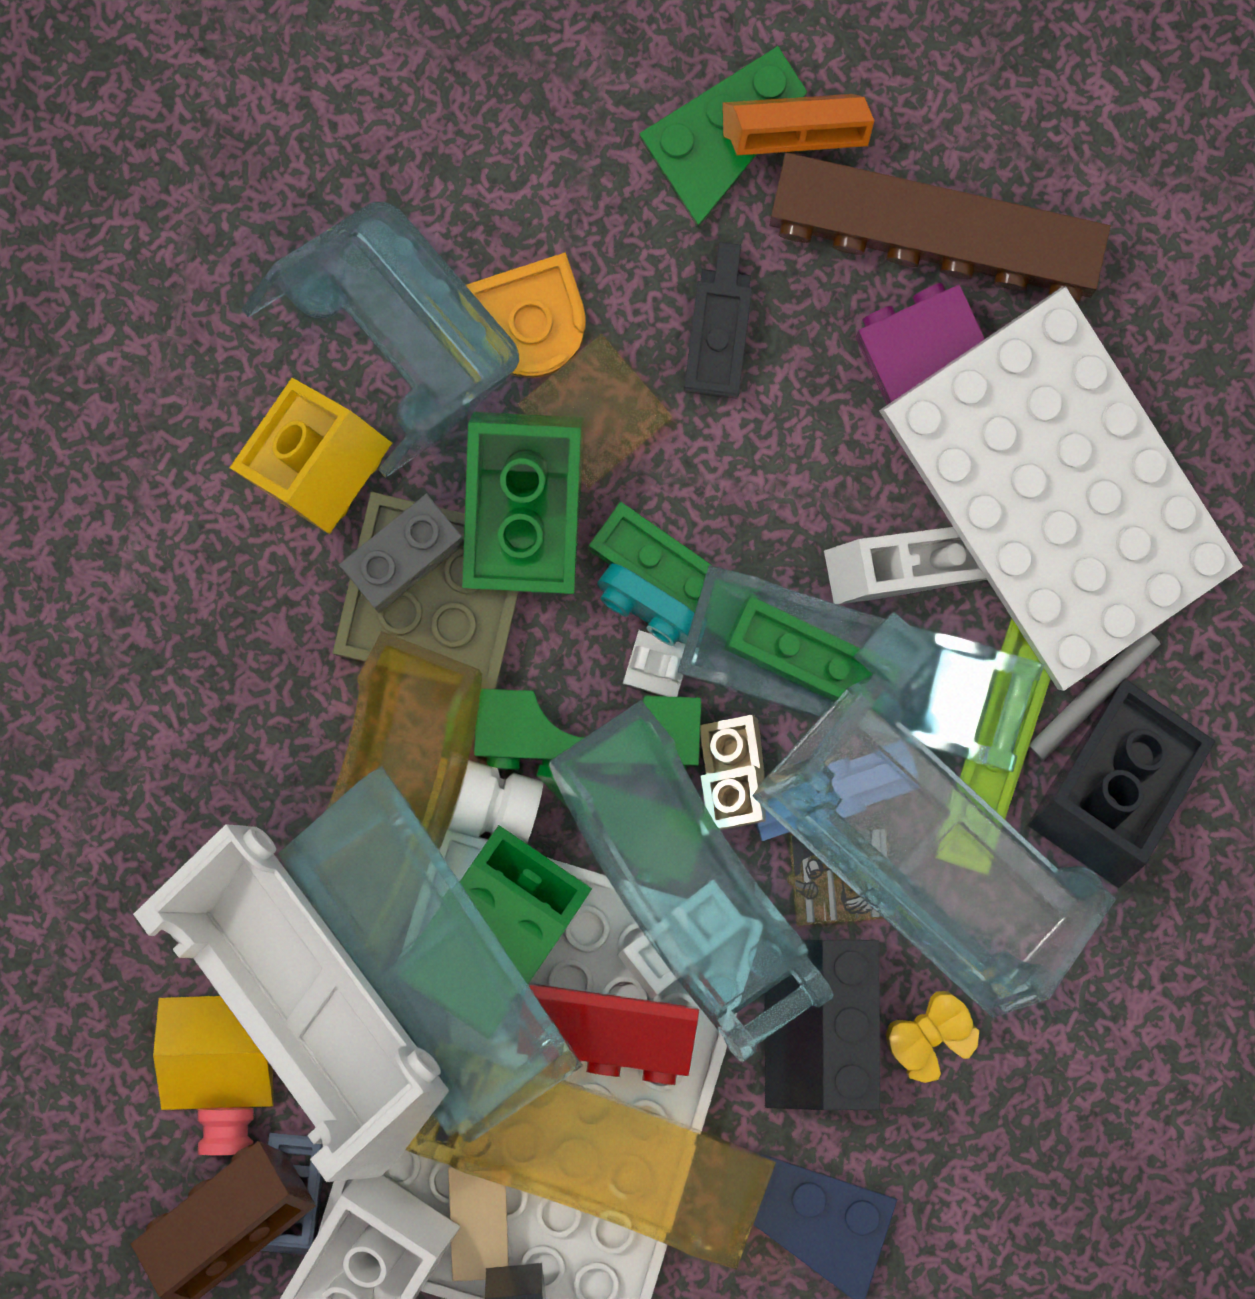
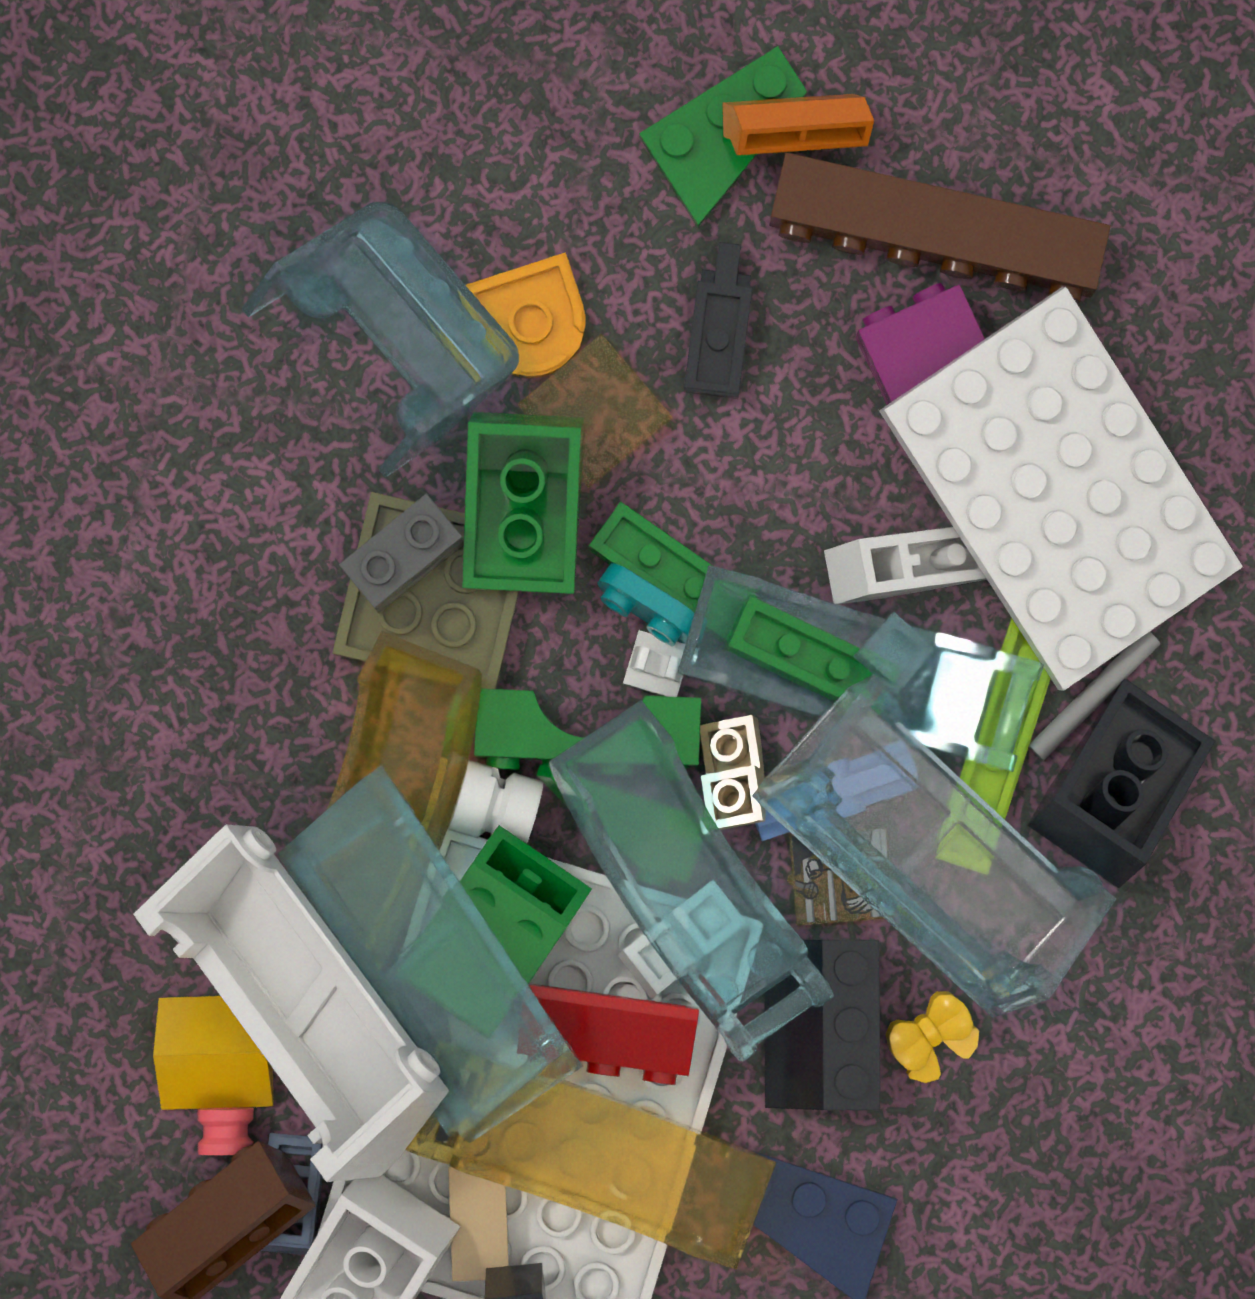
yellow slope [229,378,392,534] -> none

